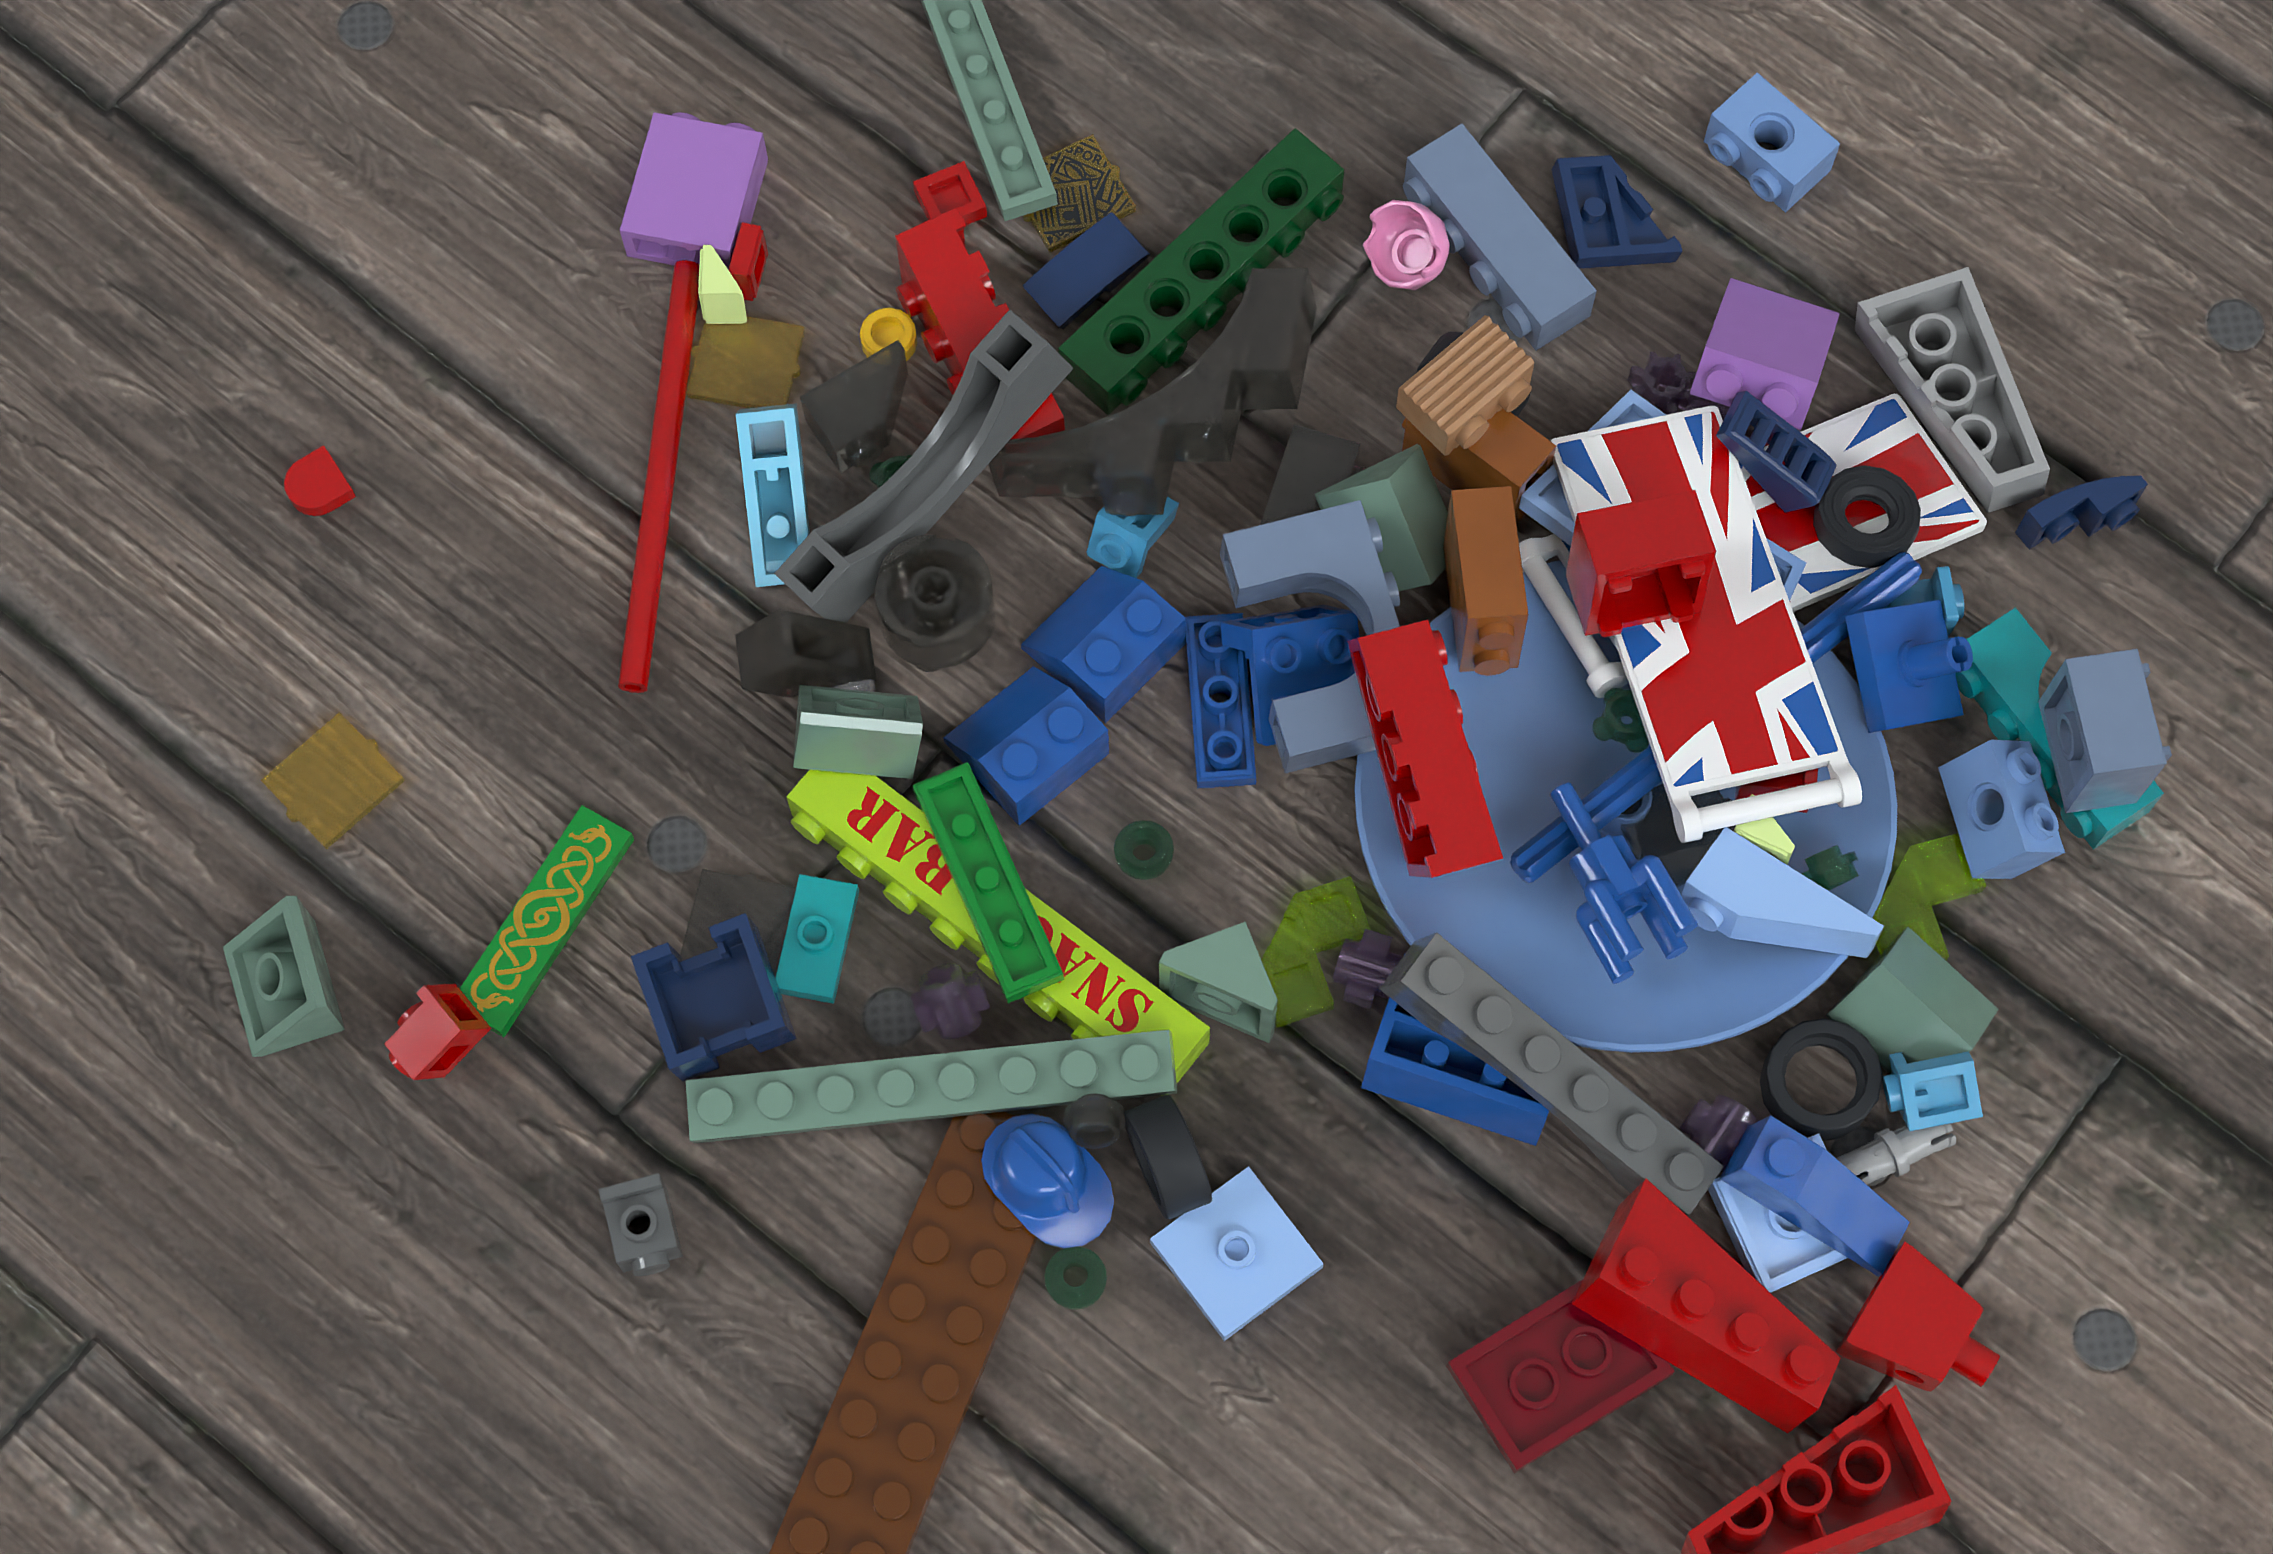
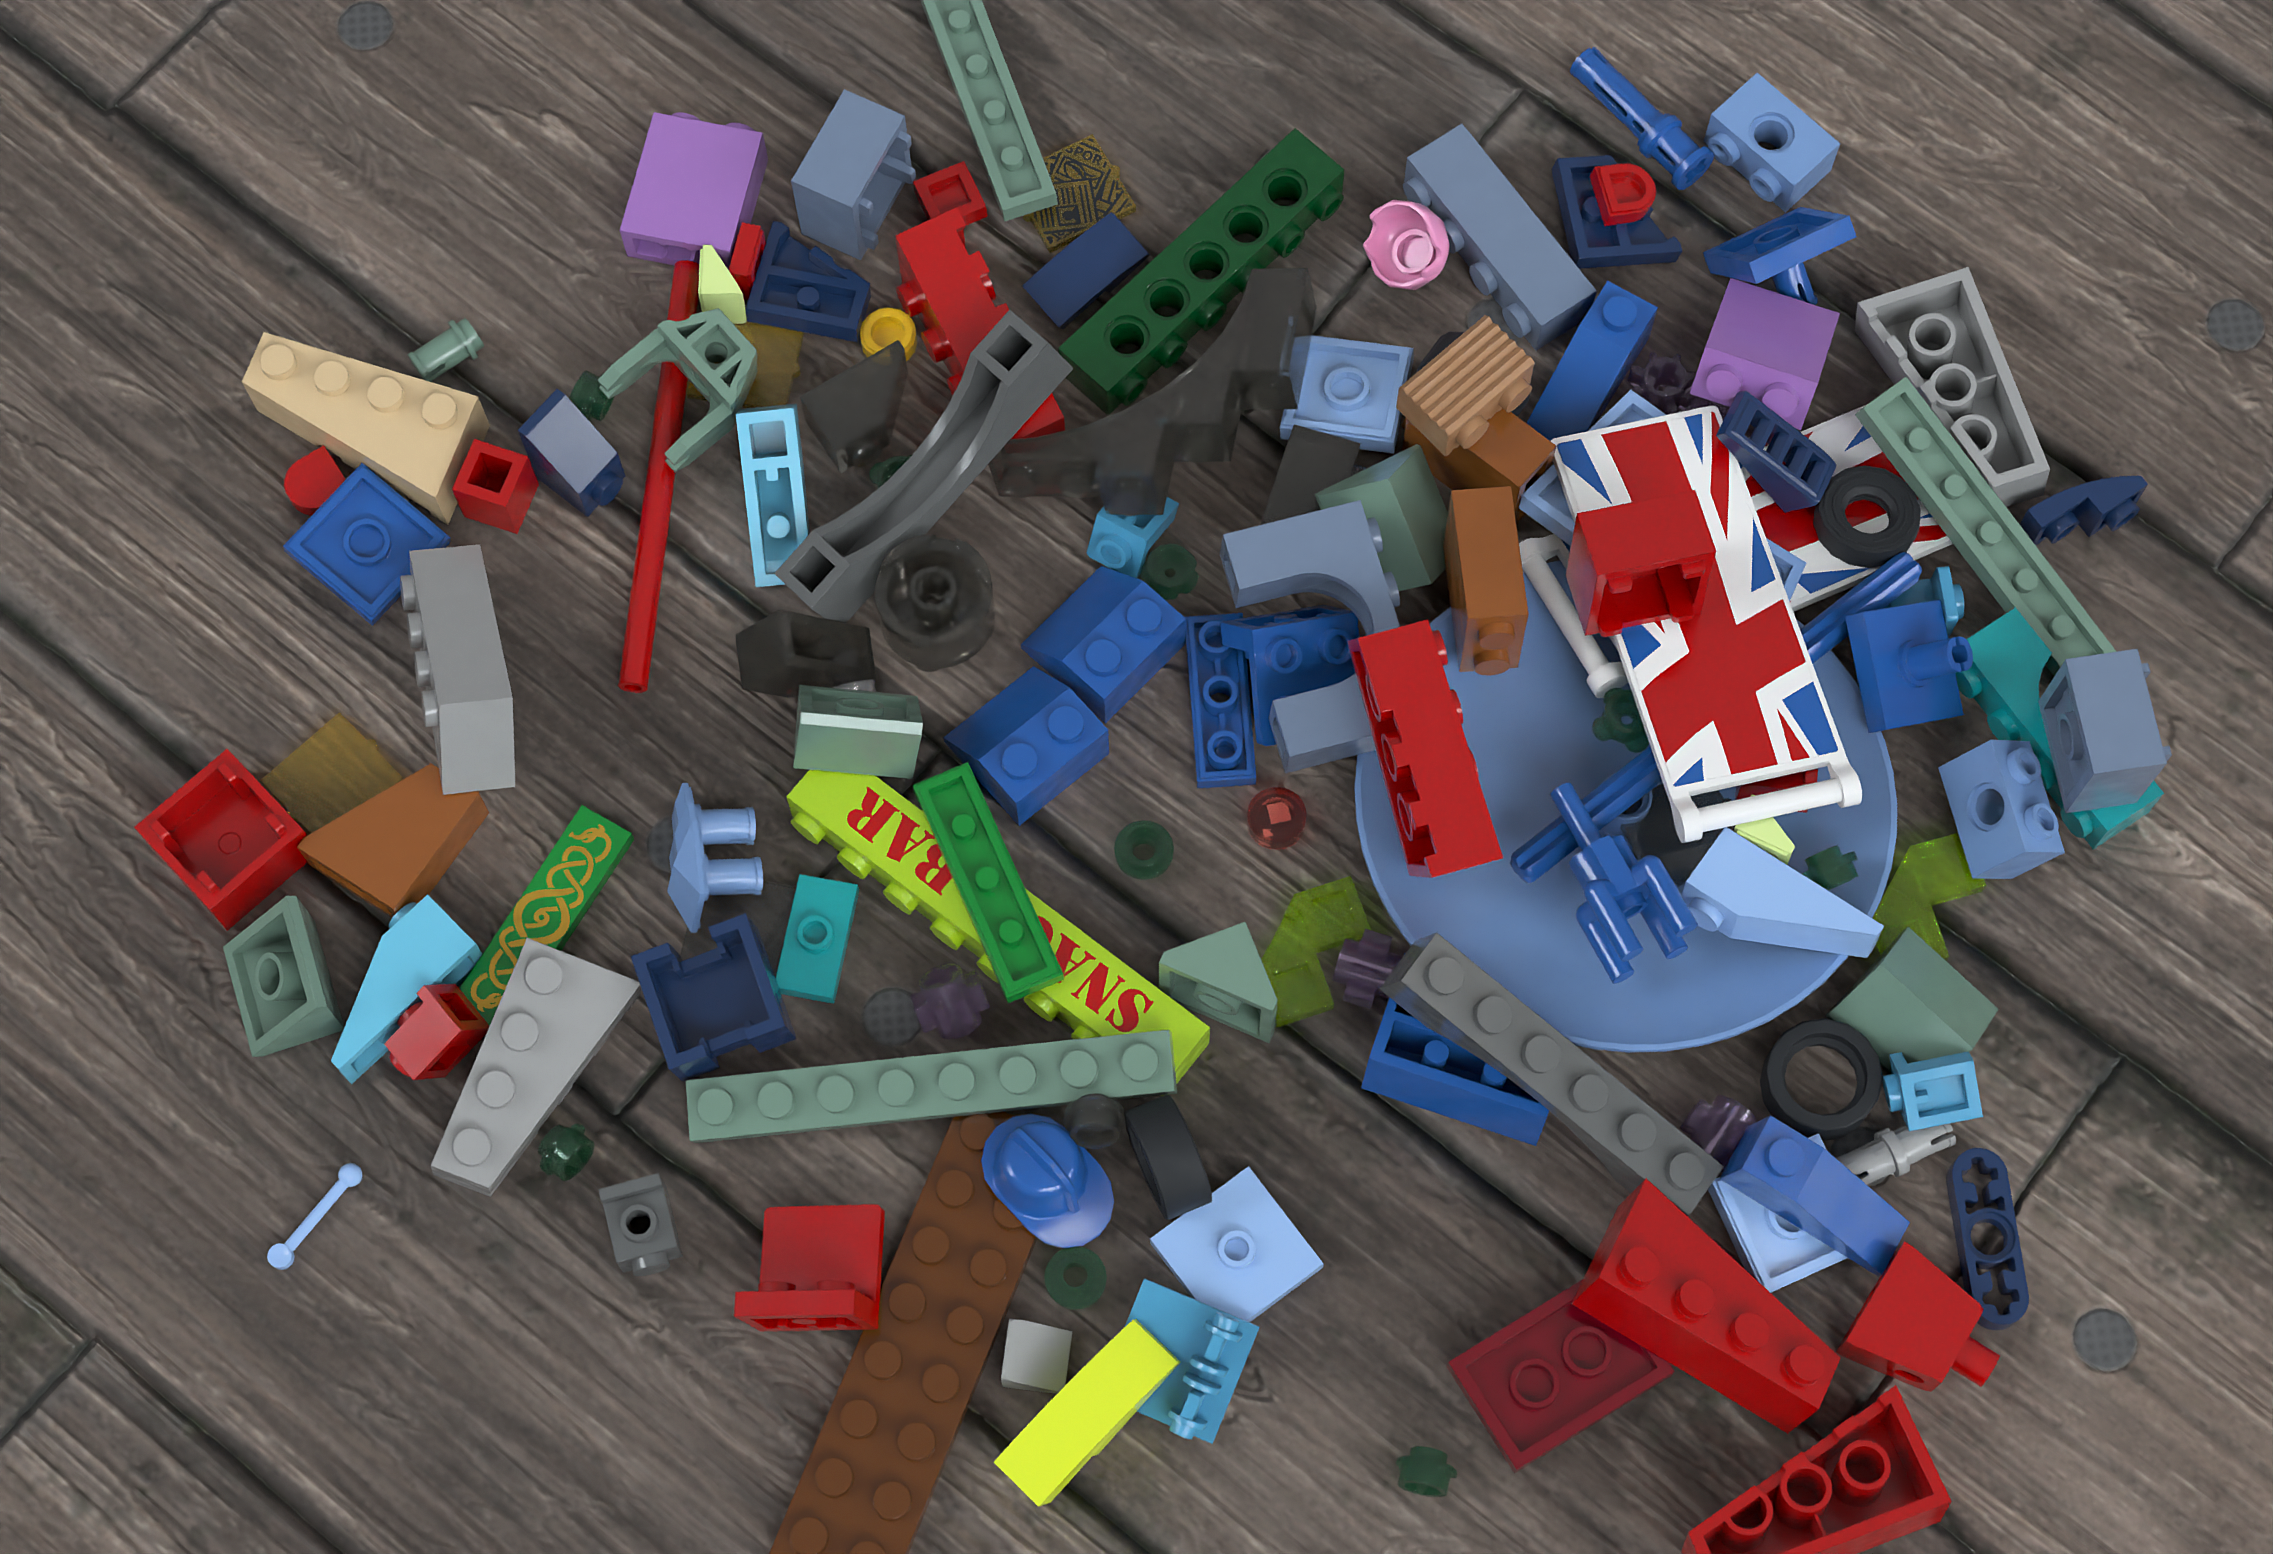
none -> red container [134,749,307,931]
none -> tan wedge [242,332,490,525]
none -> light blue hinge [267,1163,362,1270]
none -> blue tile [283,463,451,626]
none -> dark orange slope [297,763,490,918]
none -> medium azure slope [331,894,482,1084]
none -> light grey wedge [400,544,515,795]
none -> sand green pin [407,318,484,383]
none -> light grey wedge [431,938,641,1197]
none -> red brick [452,439,539,534]
none -> slope [518,389,625,517]
none -> clear green plate [538,1123,595,1181]
none -> clear green plate [569,370,615,421]
none -> sand green piece [598,308,757,472]
none -> medium blue connector [667,783,763,933]
none -> red bracket [734,1204,885,1332]
none -> dark blue wing [746,221,871,342]
none -> sand blue container [791,89,916,260]
none -> neon yellow slope [994,1319,1181,1507]
none -> light grey slope [1001,1318,1072,1394]
none -> dark azure hinge [1125,1278,1260,1444]
none -> clear green plate [1141,544,1198,600]
none -> clear red tile [1247,787,1307,850]
none -> light blue plate [1280,334,1414,454]
none -> clear green plate [1395,1446,1457,1497]
none -> blue slope [1527,281,1658,464]
none -> blue pin [1570,47,1714,190]
none -> red tile [1589,163,1656,226]
none -> blue tile [1703,207,1857,305]
none -> sand green plate [1855,377,2117,676]
none -> dark blue beam [1946,1148,2029,1330]

